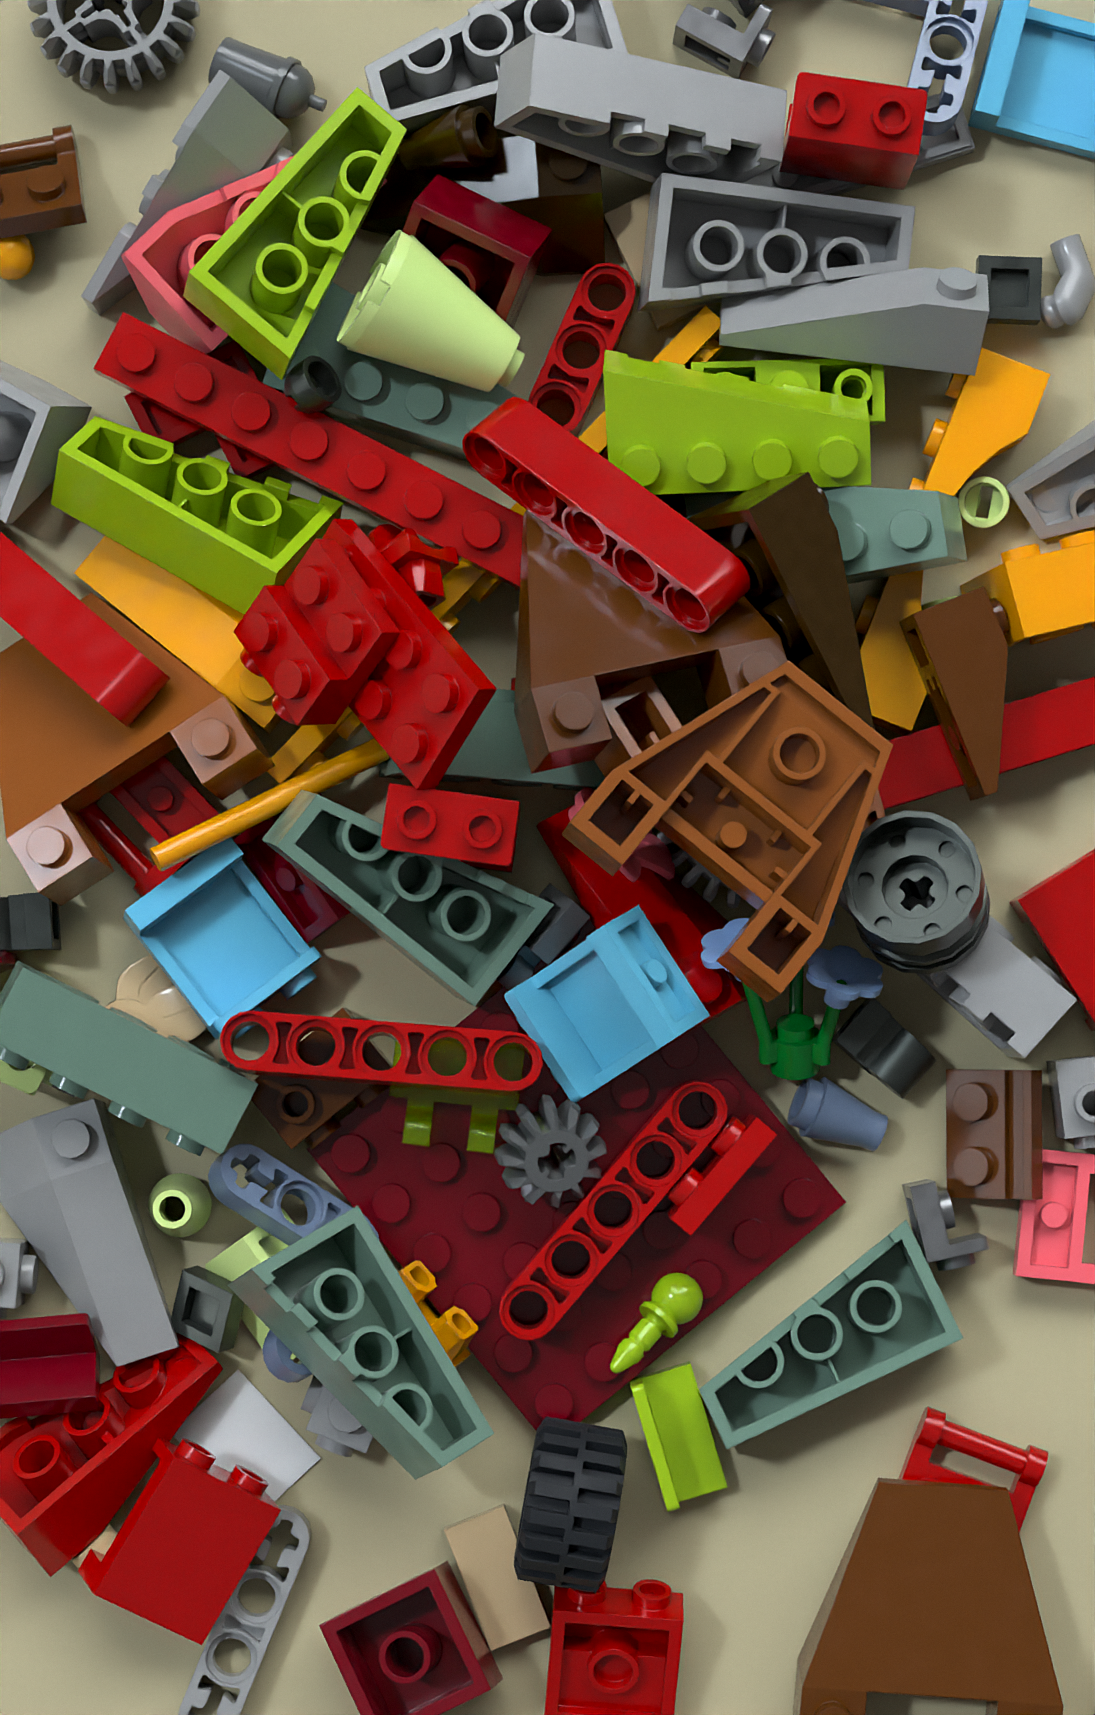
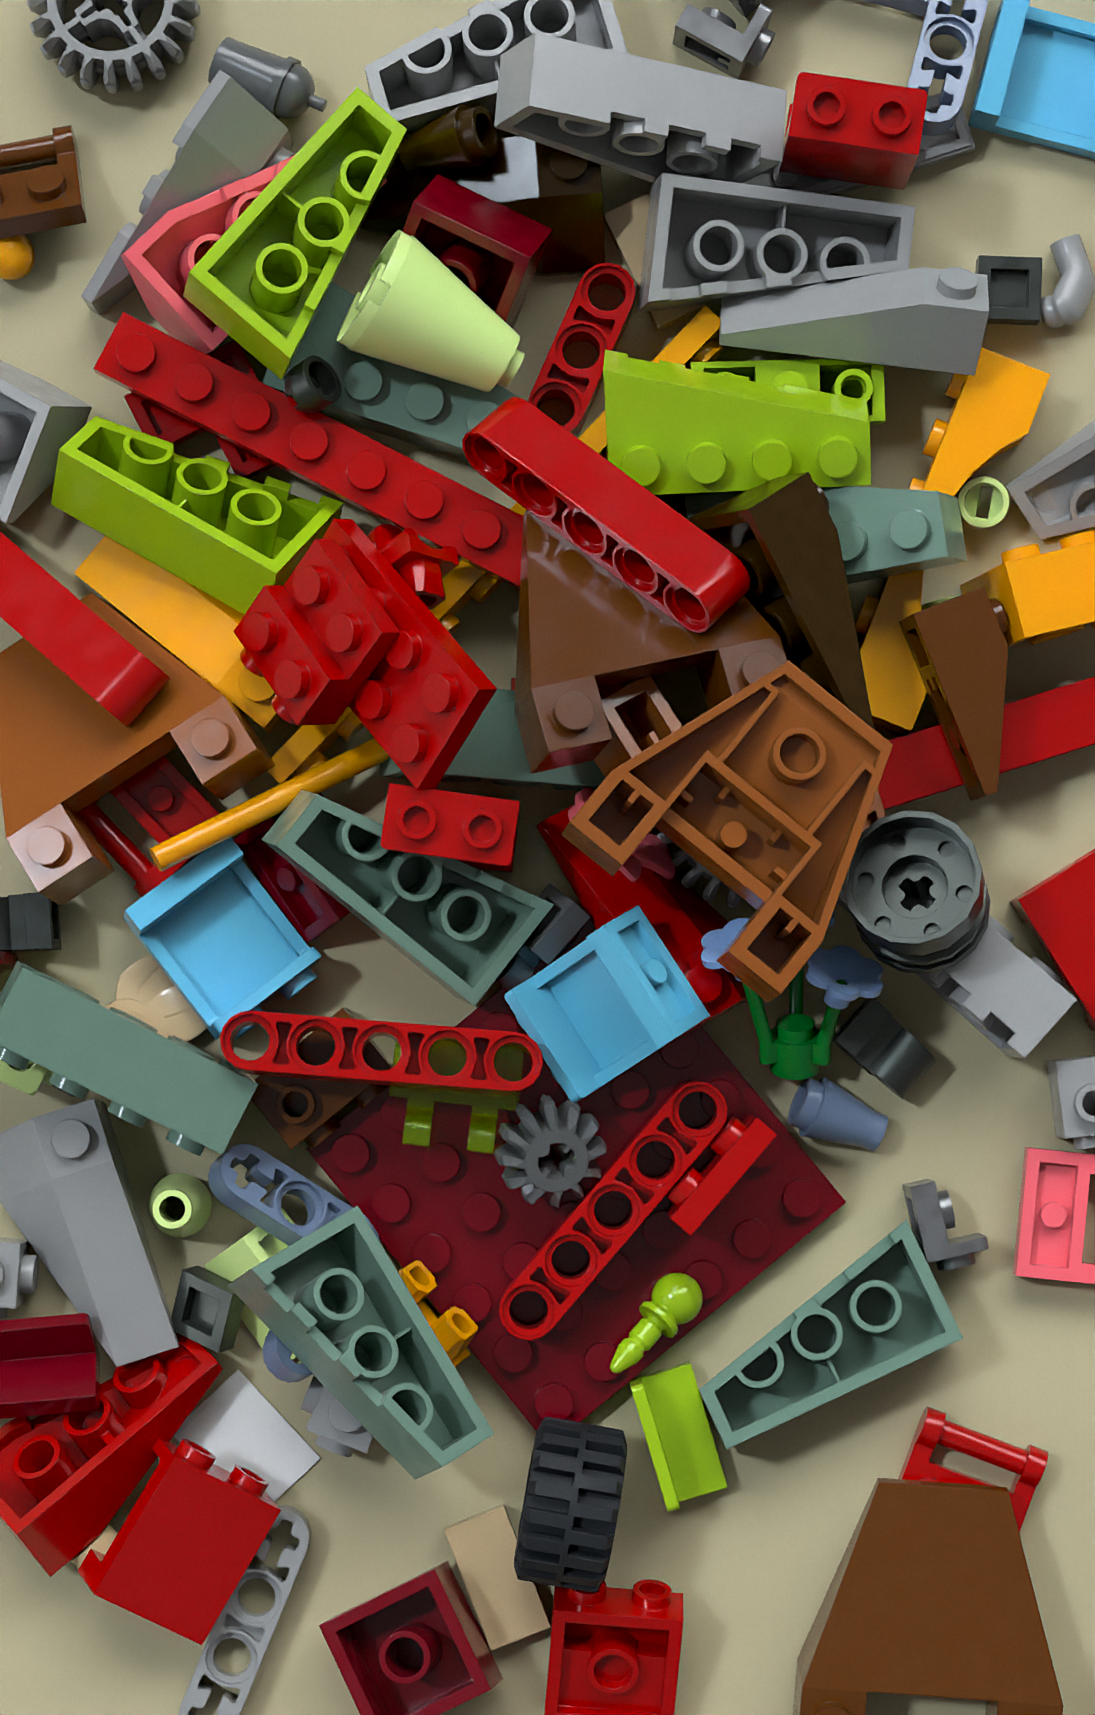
reddish brown plate [946,1069,1043,1200] -> none

